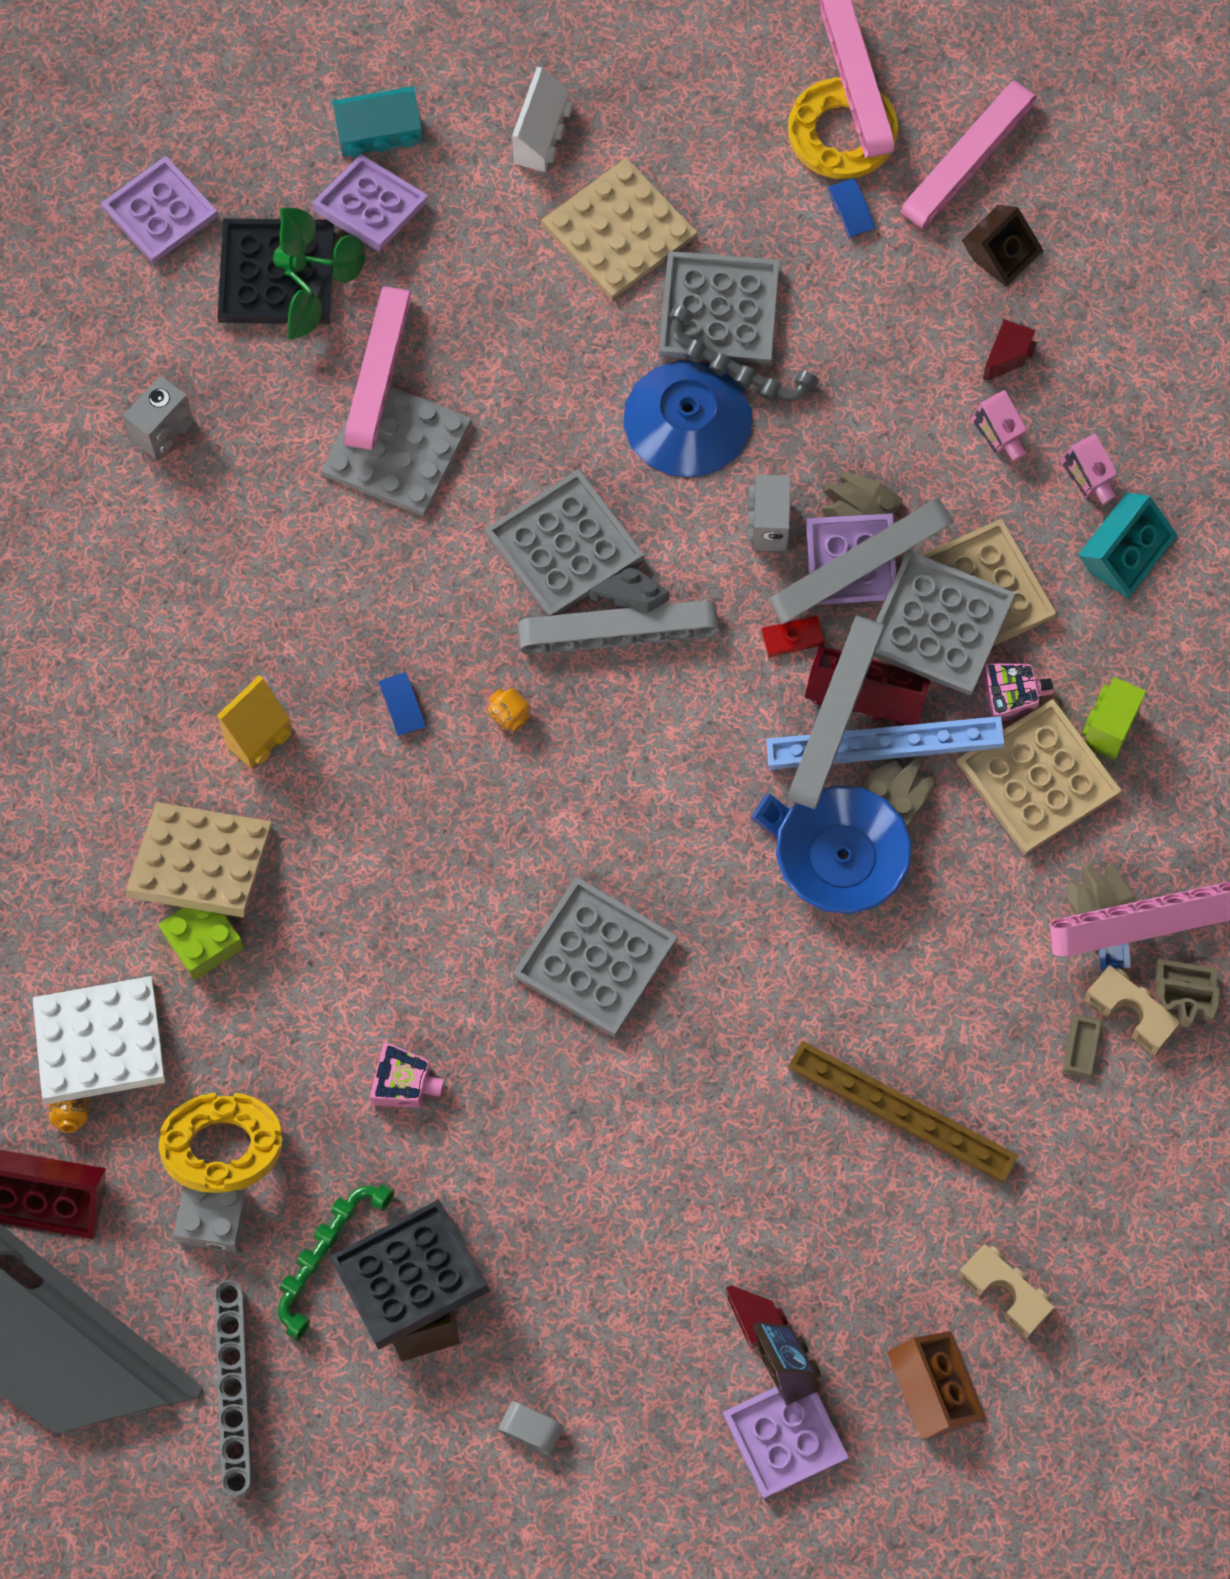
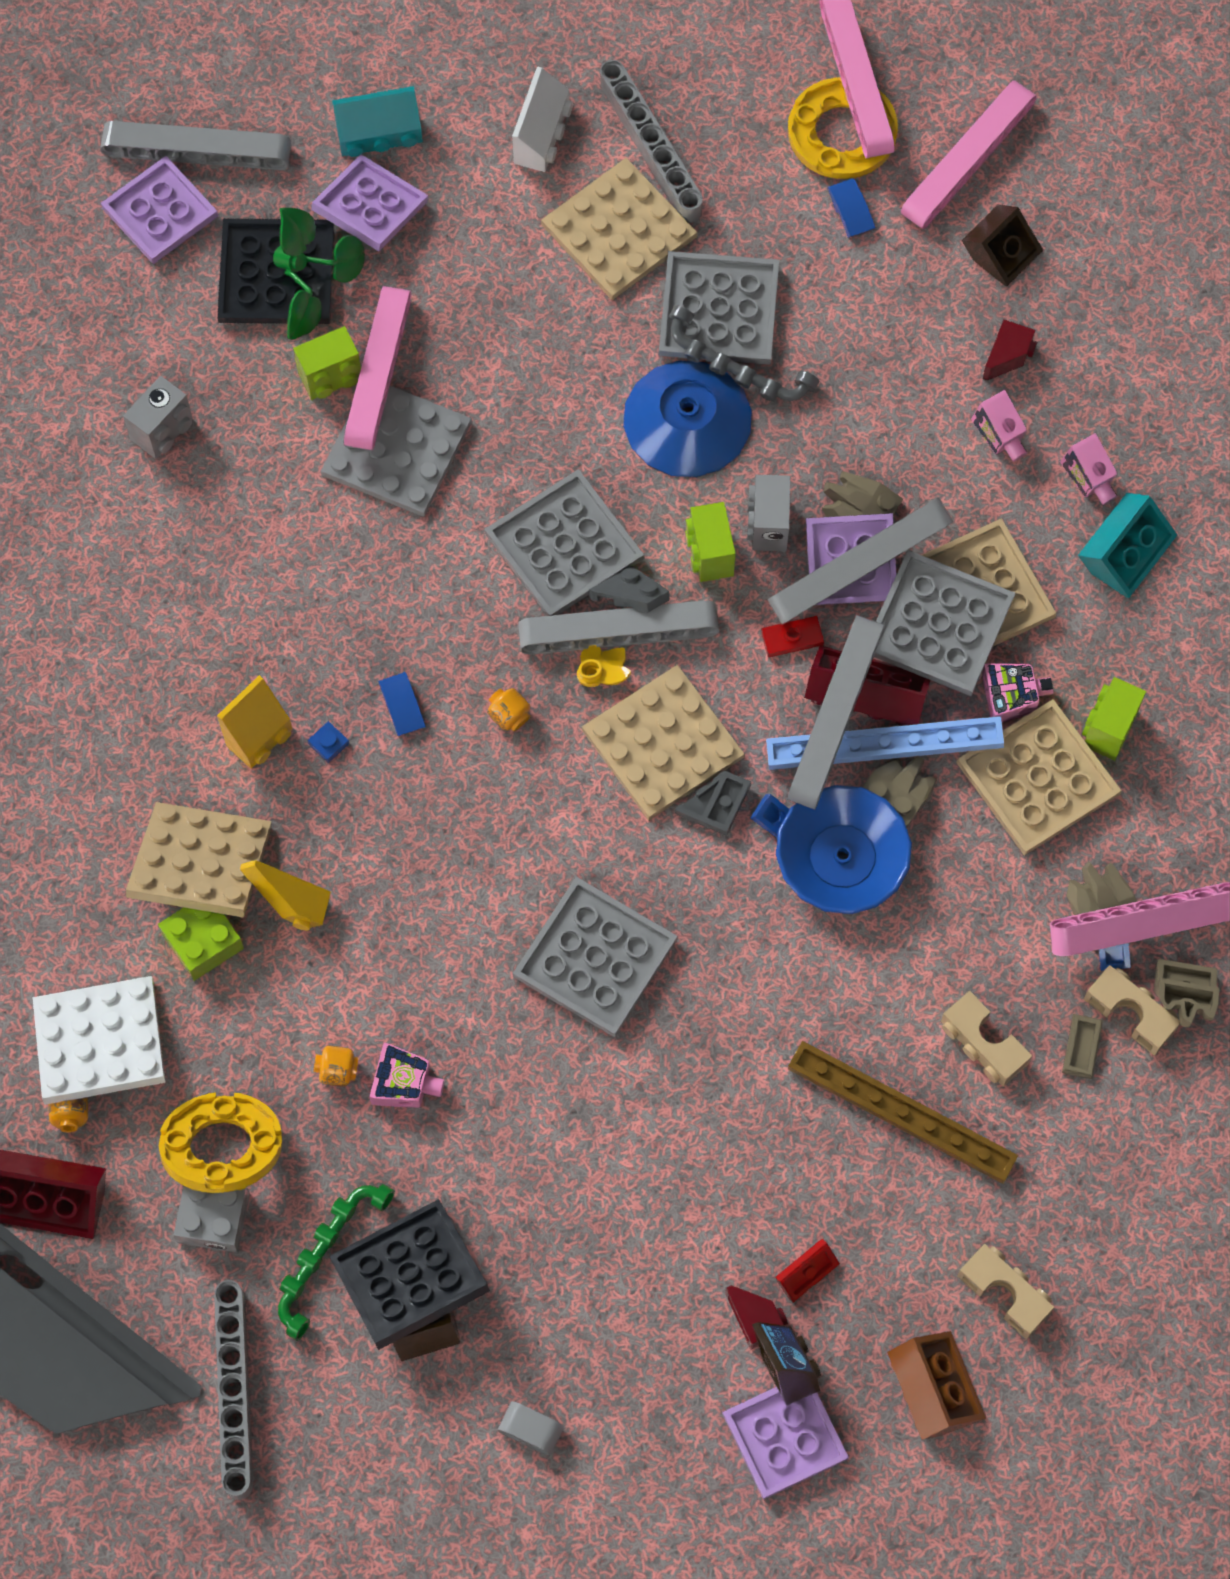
none -> light grey beam [100,121,292,170]
none -> yellow slope [240,860,331,931]
none -> lime brick [293,326,361,400]
none -> blue plate [307,721,349,763]
none -> light orange head [313,1045,358,1087]
none -> yellow plate [577,645,631,687]
none -> tan plate [582,665,745,821]
none -> light grey beam [600,60,703,223]
none -> dark grey wing [675,770,751,836]
none -> lime brick [685,502,736,582]
none -> red plate [775,1239,840,1303]
none -> tan arch [941,991,1032,1087]

